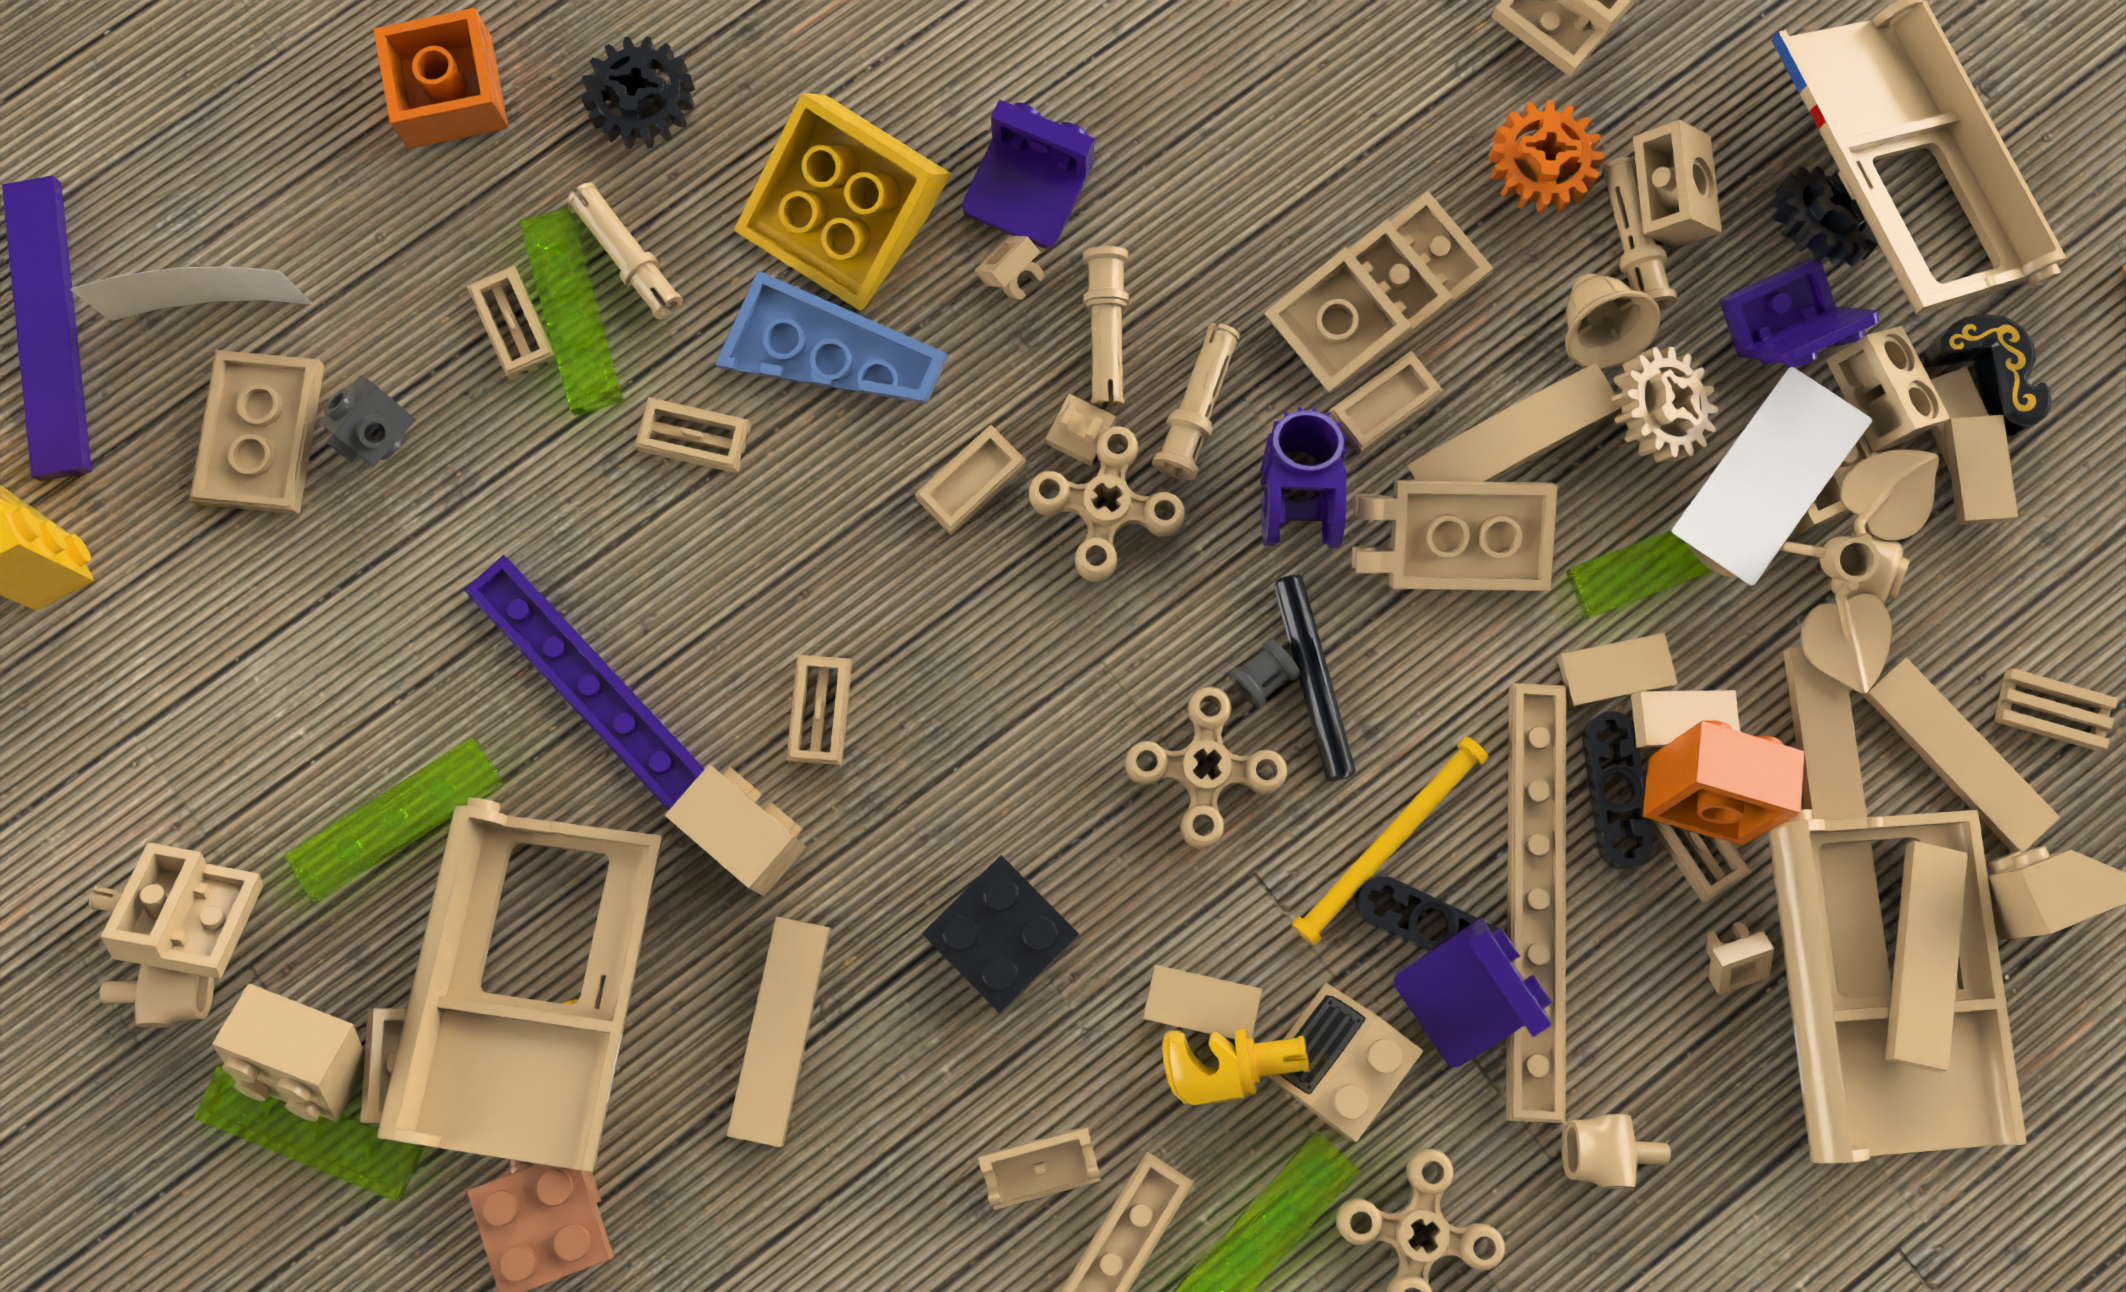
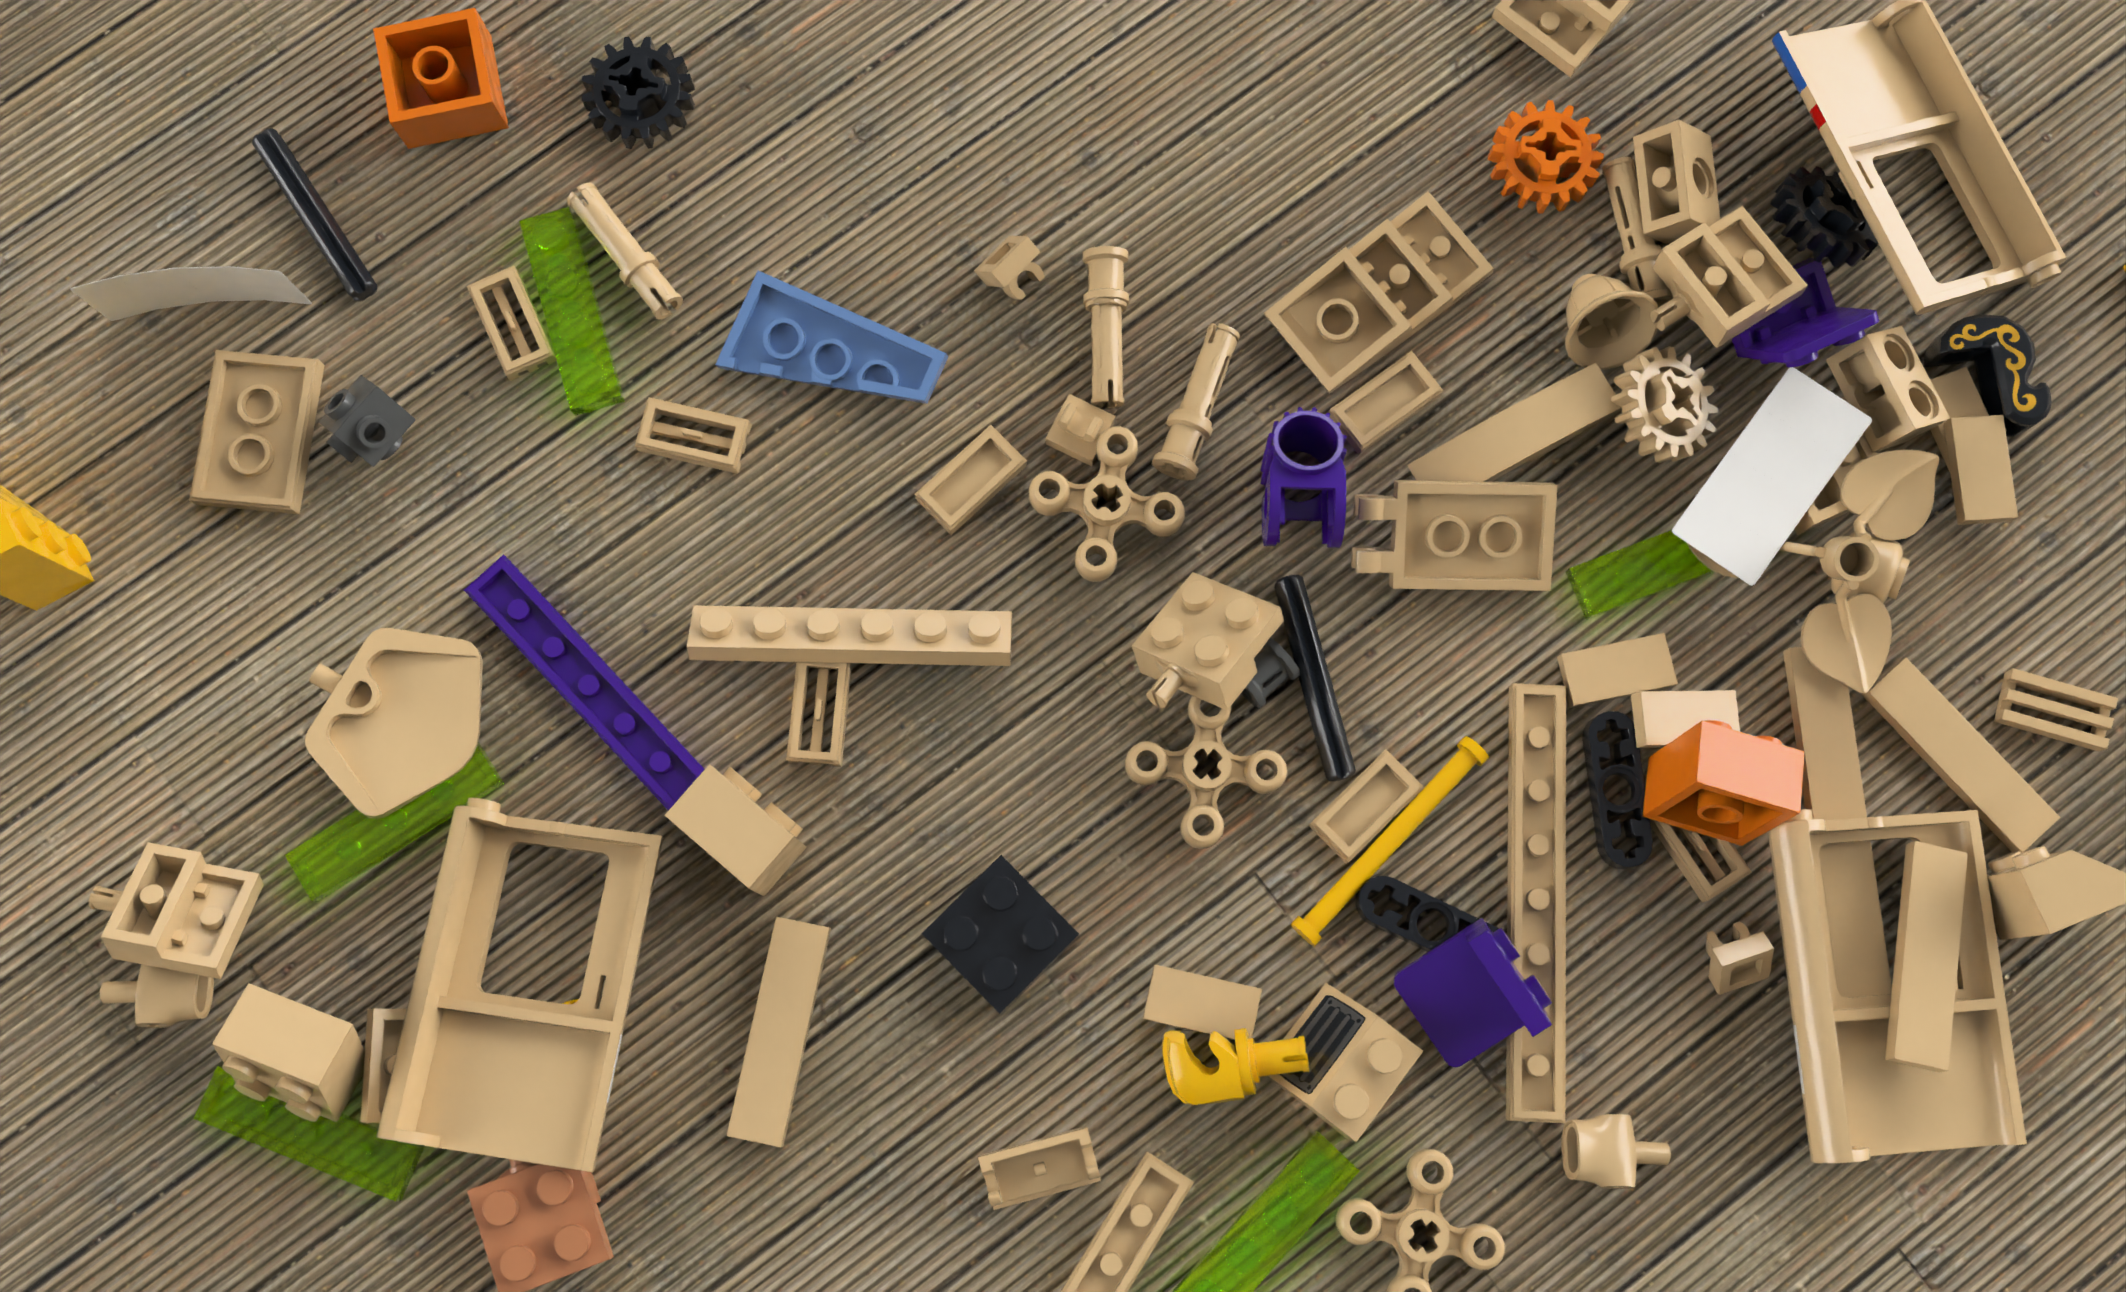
dark purple tile [2,175,92,481] -> none
yellow slope [733,93,951,311] -> none
dark purple bracket [962,99,1095,249] -> none
none -> black axle [252,128,377,302]
none -> tan animal [305,628,483,819]
none -> tan plate [687,605,1012,666]
none -> tan plate [1132,572,1284,710]
none -> tan tile [1308,749,1425,864]
none -> tan plate [1650,206,1808,348]

